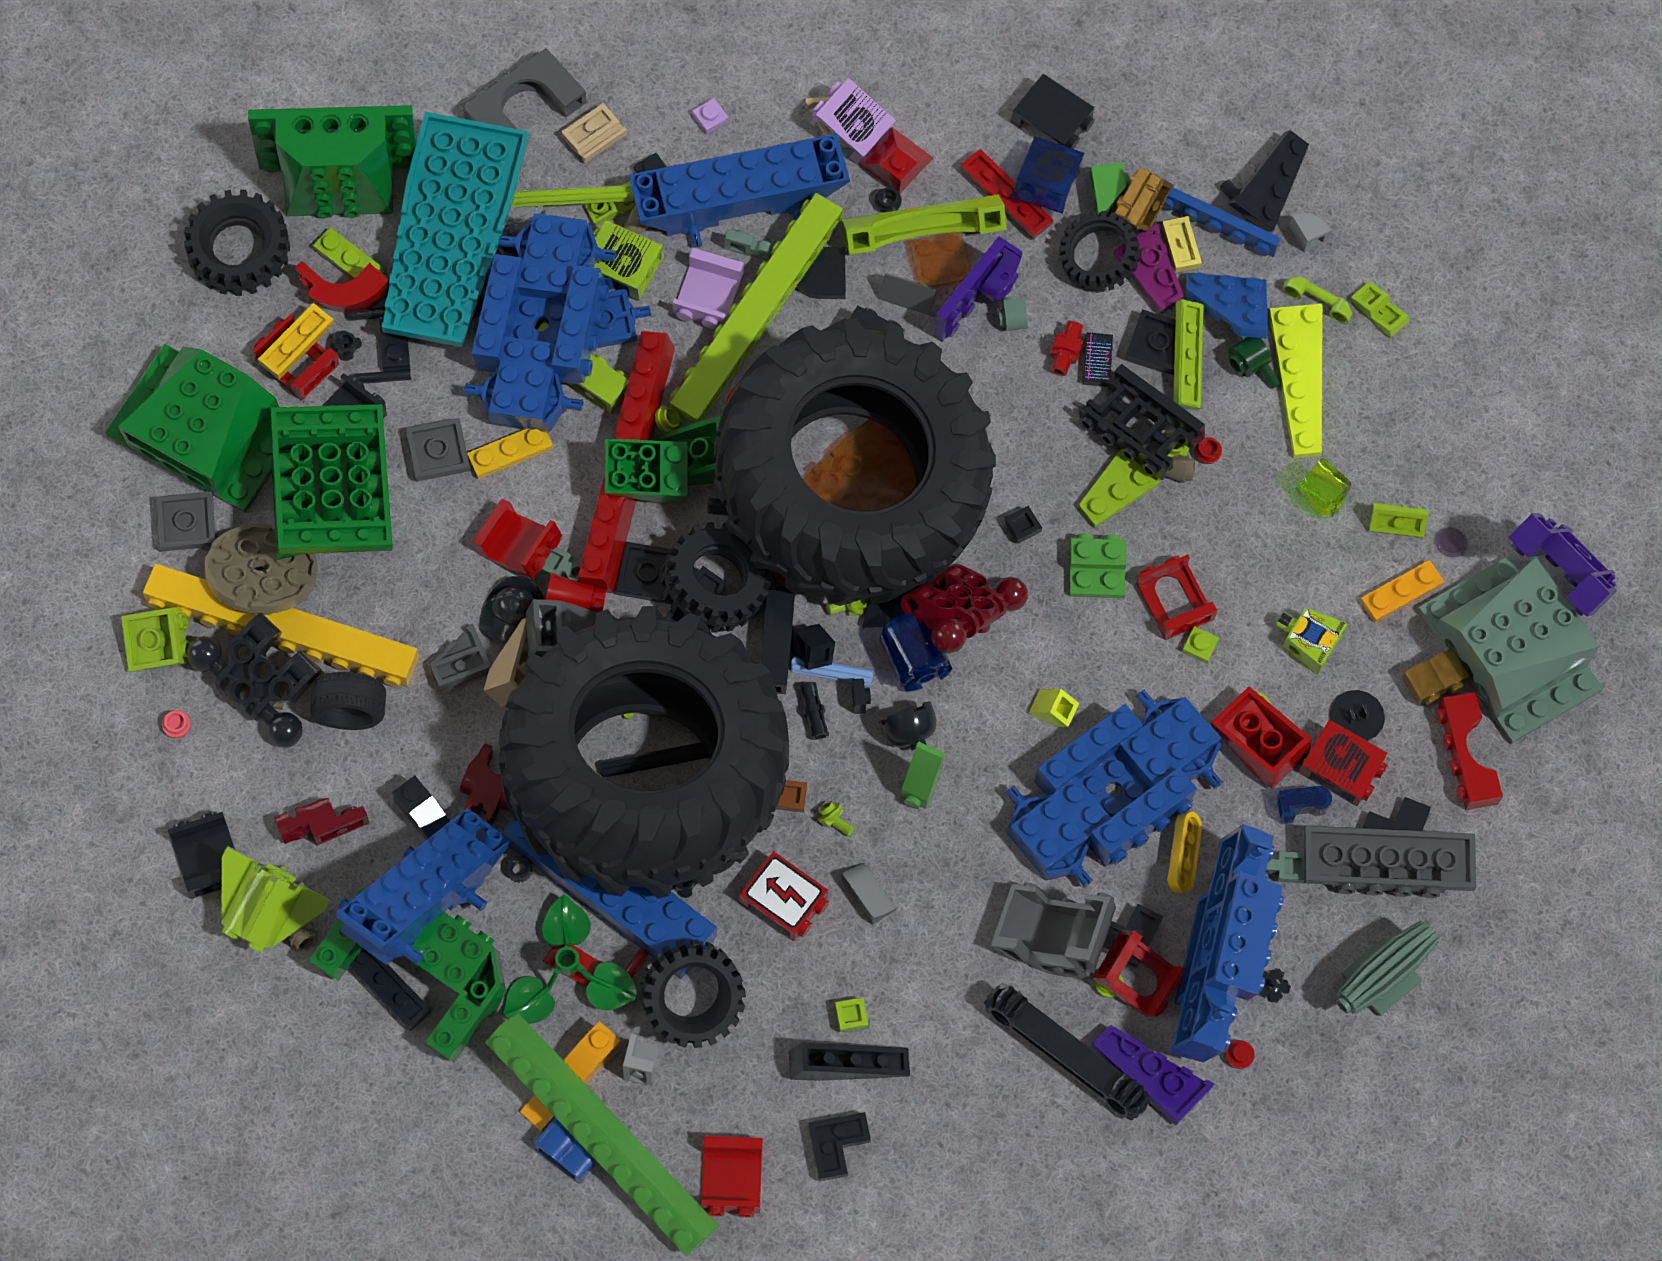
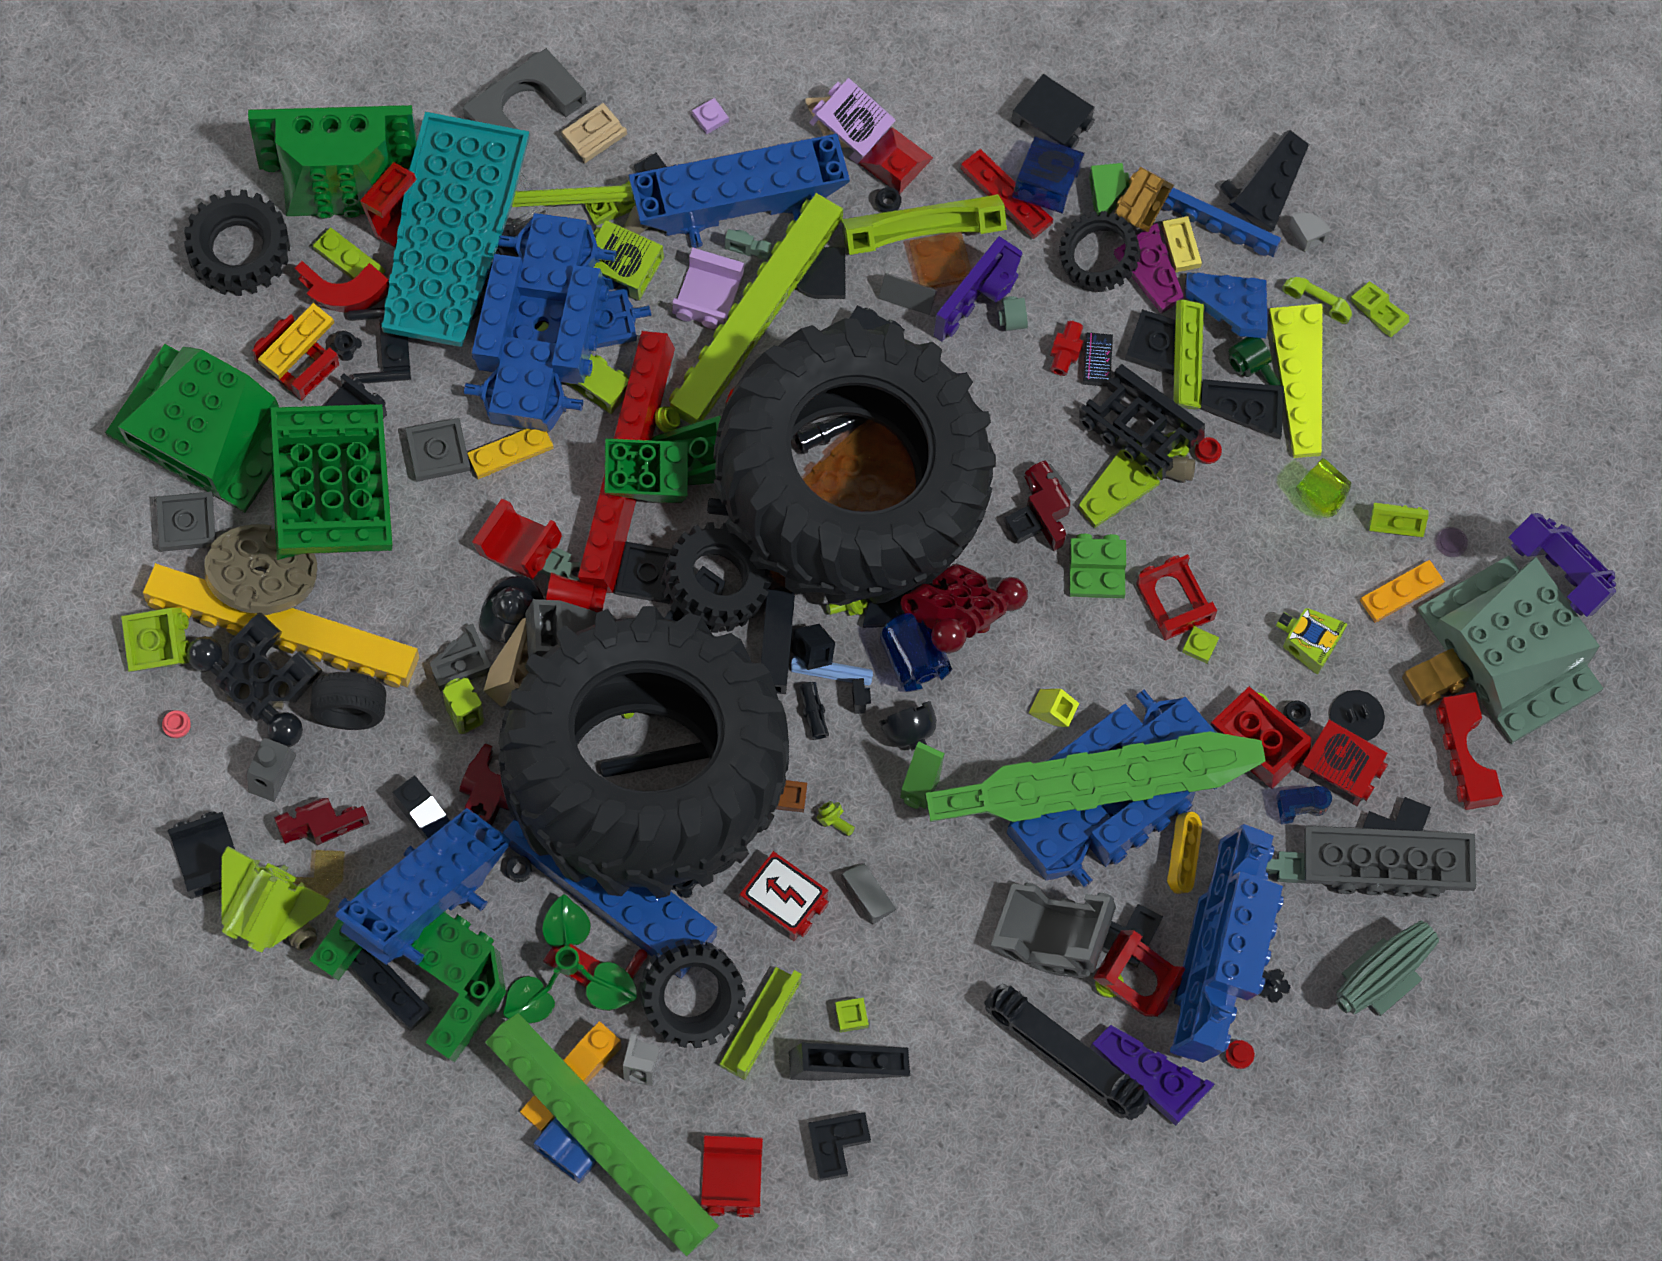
none -> dark grey torso [247,738,296,802]
none -> clear yellow tile [294,850,345,897]
none -> red panel [360,162,417,248]
none -> lime brick [443,678,484,734]
none -> lime fence [720,967,802,1080]
none -> black pin [794,415,871,454]
none -> bright green plate [925,731,1265,822]
none -> dark red plate [1024,460,1072,551]
none -> black wing [1201,379,1284,439]
none -> black plate [1283,700,1311,728]

